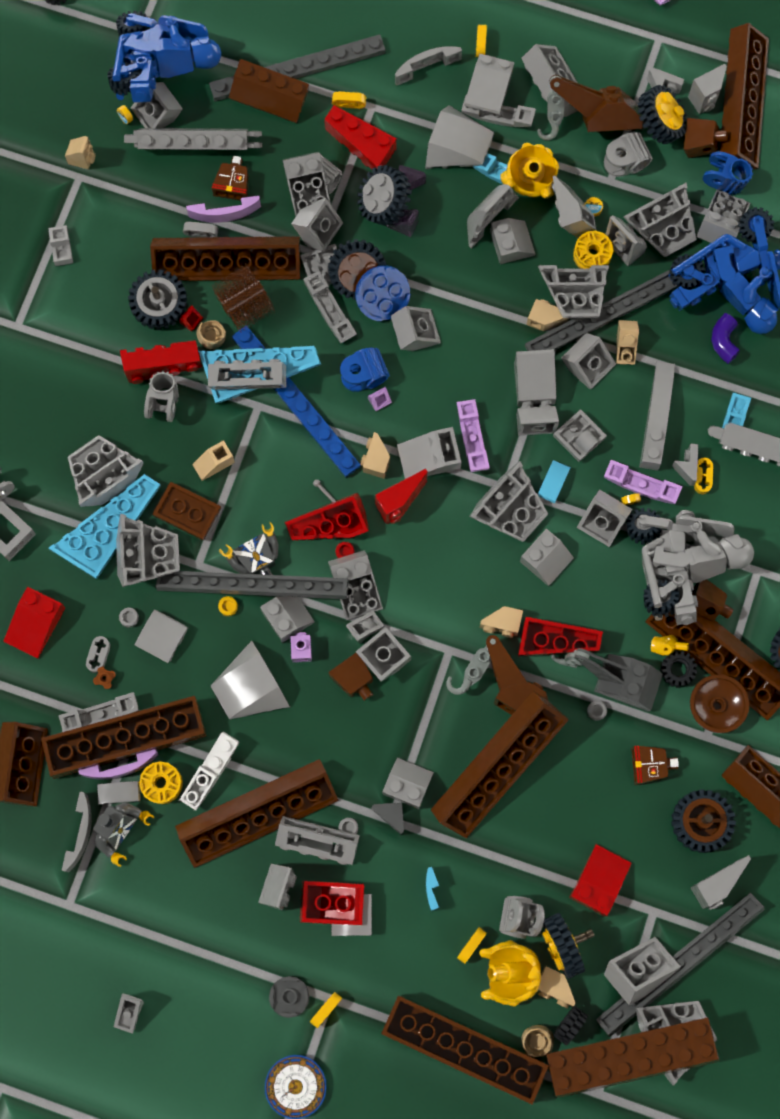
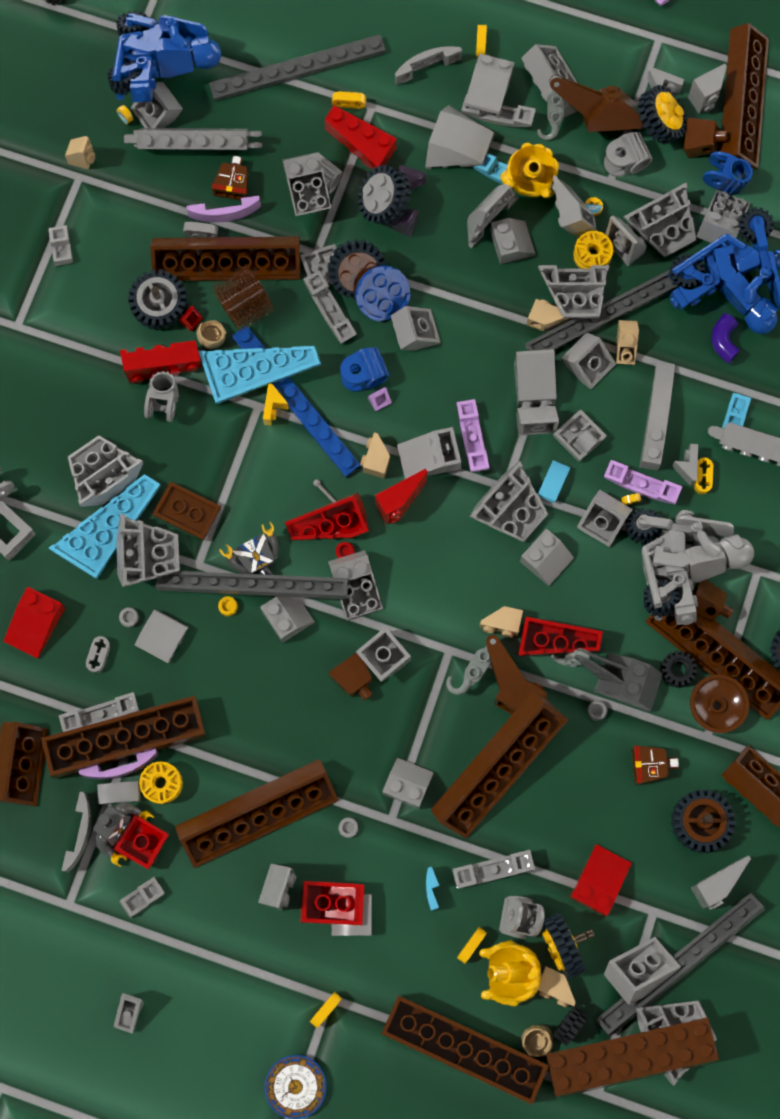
dark orange plate [93,667,116,689] -> none
white slope [180,732,240,810] -> none
tan slope [192,440,235,481] -> none
light grey brick [208,359,286,390] -> none
light grey wedge [211,641,290,720] -> none
reddish brown slope [229,59,309,124] -> none
dark grey tile [269,976,310,1018] -> none
light grey brick [275,816,360,865] -> none
light grey slope [291,198,343,251] -> none
lavender brick [291,632,312,662] -> none
light grey slope [346,611,384,644] -> none
dark grey slope [371,802,404,835] -> none
yellow piece [651,635,689,656] -> none
none -> red slope [114,815,169,870]
none -> light grey slope [119,877,165,918]
none -> yellow slope [263,383,289,426]
none -> light grey slope [453,850,535,889]

